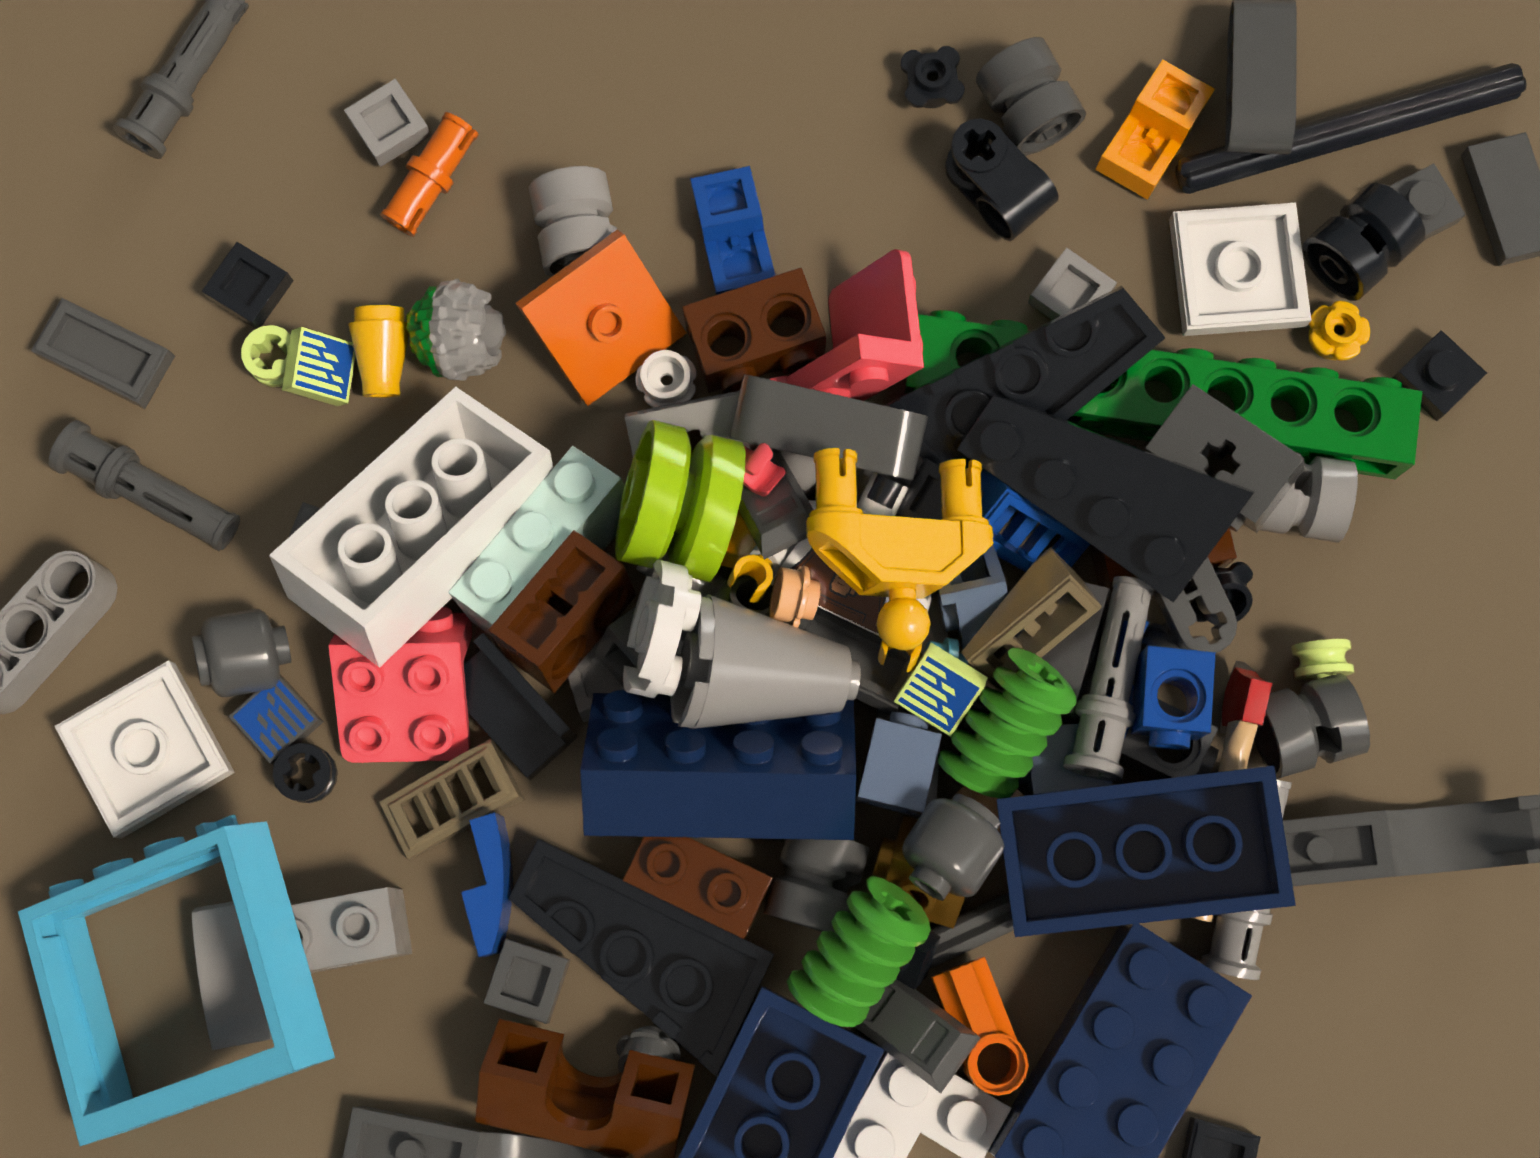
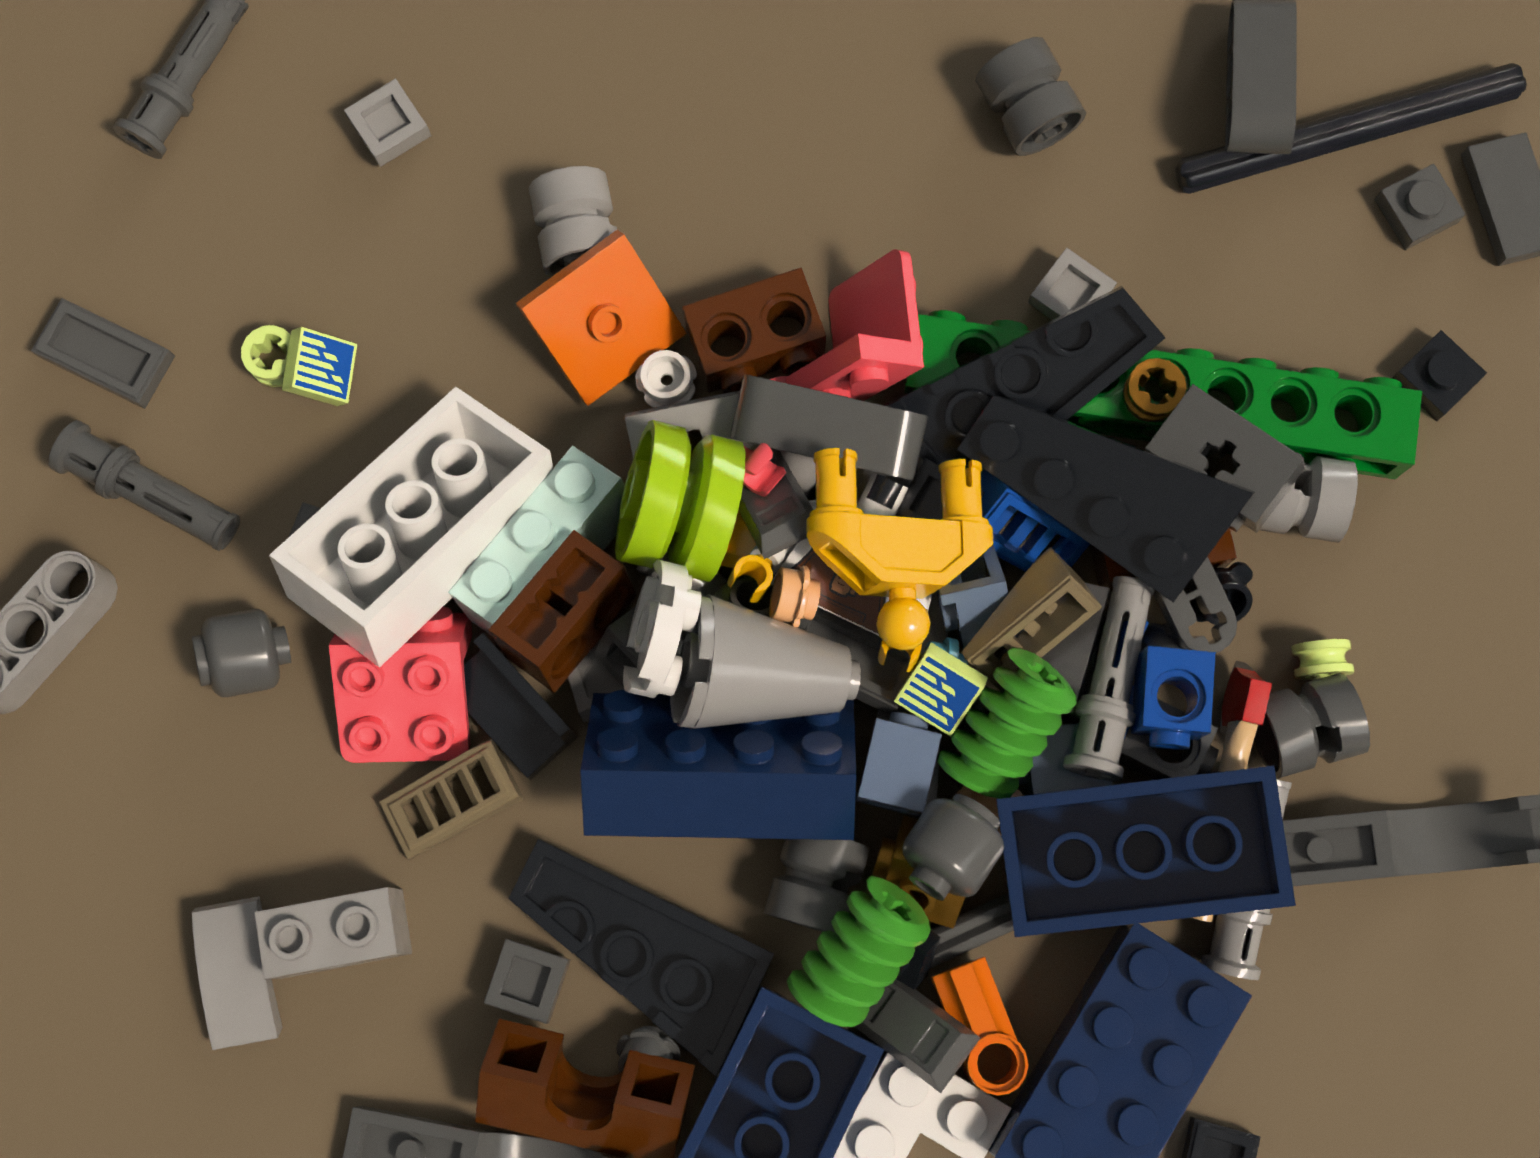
medium azure window [18,815,335,1146] -> none
white plate [55,660,235,839] -> none
black plate [202,242,294,329] -> none
tile [228,675,324,765] -> none
black bush [273,743,338,803] -> none
yellow cone [348,305,409,398] -> none
orange pin [380,112,479,237] -> none
light grey piece [406,279,506,381] -> none
blue slope [461,812,513,957] -> none
reddish brown brick [623,837,773,939] -> none
blue slope [690,166,776,295] -> none
black plate [900,46,965,108] -> none
black piece [945,118,1059,242] -> none
light orange slope [1095,59,1215,200] -> none
white plate [1169,203,1311,336] -> none
black wheel [1303,182,1425,301] -> none
yellow plate [1309,301,1370,361] -> none
none -> pearl gold bush [1123,358,1187,423]

